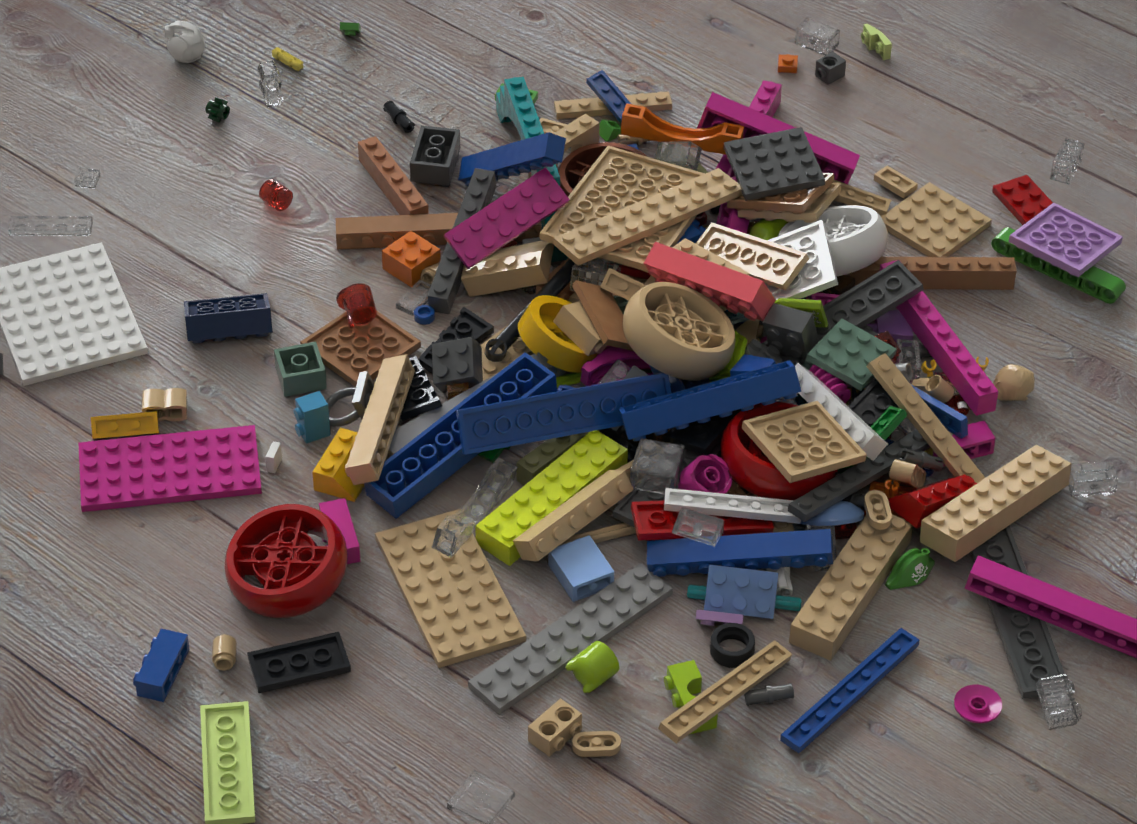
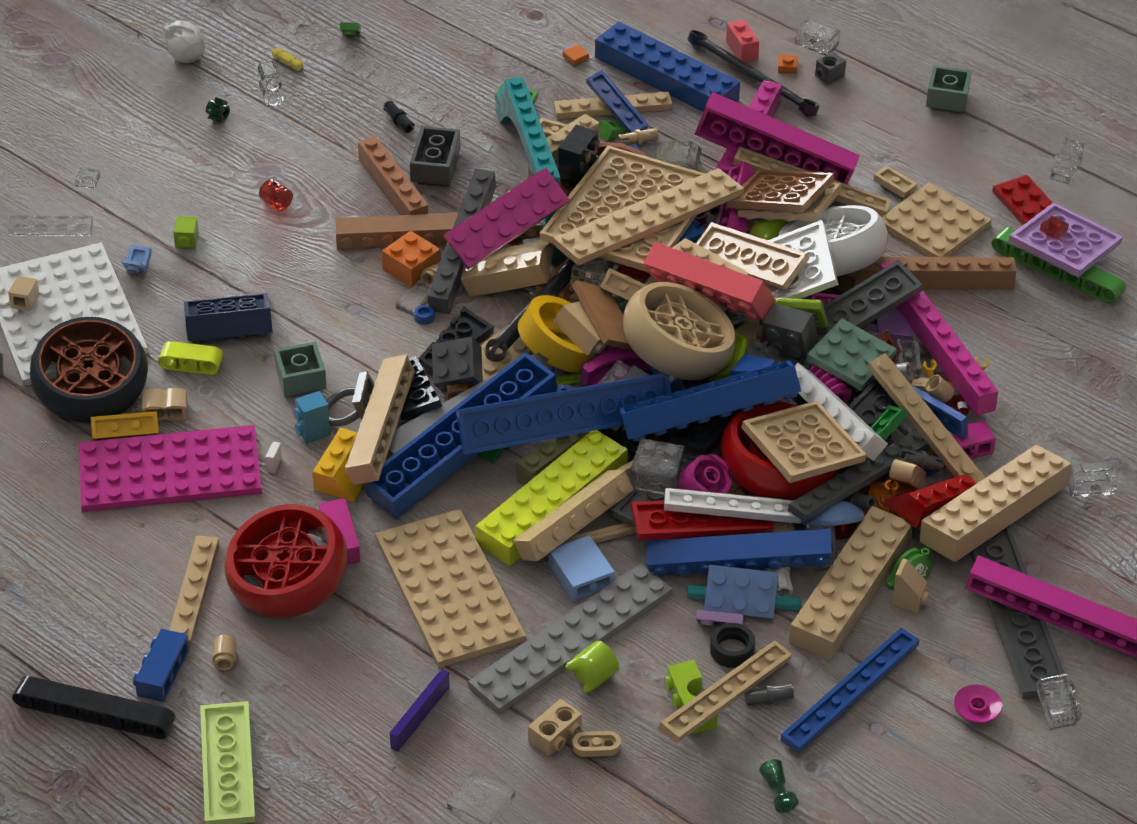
black plate [247,632,351,694] -> none
medium nougat plate [300,301,421,387] -> none
clear red hat [336,283,377,329] -> none
clear arch [432,457,518,558] -> none
blue brick [458,132,566,186] -> none
orange arch [621,103,744,155] -> none
clear slope [672,507,724,546] -> none
dark grey plate [724,127,825,201] -> none
yellowish green slope [861,24,892,60] -> none
tan plate [864,490,892,530] -> none
tan hair [993,364,1035,401] -> none
none -> tan brick [8,276,40,311]
none -> black beam [12,675,176,739]
none -> wheel [30,317,148,422]
none -> light blue bracket [122,244,152,274]
none -> neon yellow beam [158,341,224,375]
none -> tan plate [170,536,219,647]
none -> lime brick [173,216,199,248]
none -> dark purple tile [390,669,450,752]
none -> black brick [558,124,600,185]
none -> orange tile [563,44,589,66]
none -> blue brick [595,21,740,112]
none -> black piece [687,30,820,116]
none -> coral brick [726,19,759,62]
none -> clear green piece [759,759,799,813]
none -> tan slope [892,559,929,613]
none -> sand green brick [926,65,972,112]
none -> clear red plate [1039,216,1069,239]

